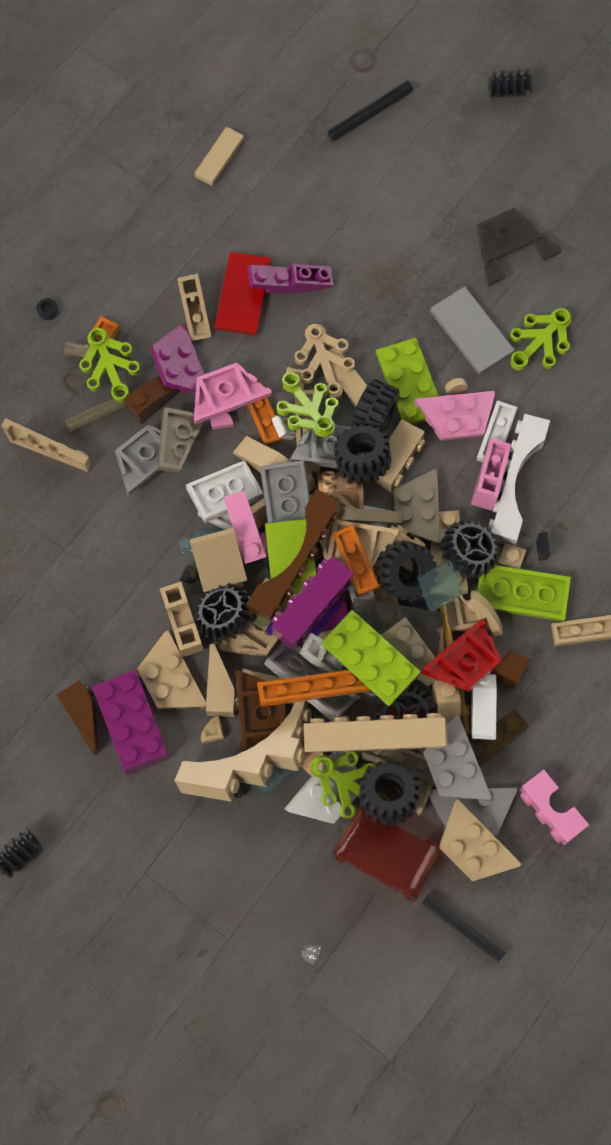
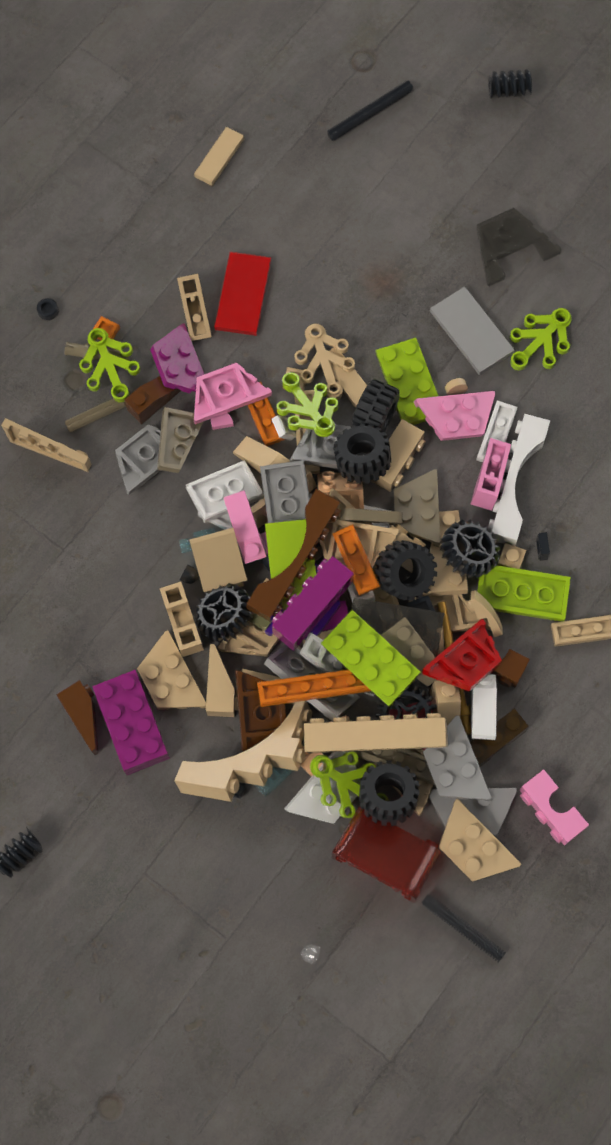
tan tile [201,716,224,744] -> none
magenta slope [247,264,334,293] -> none
clear light blue piece [418,560,462,612] -> none

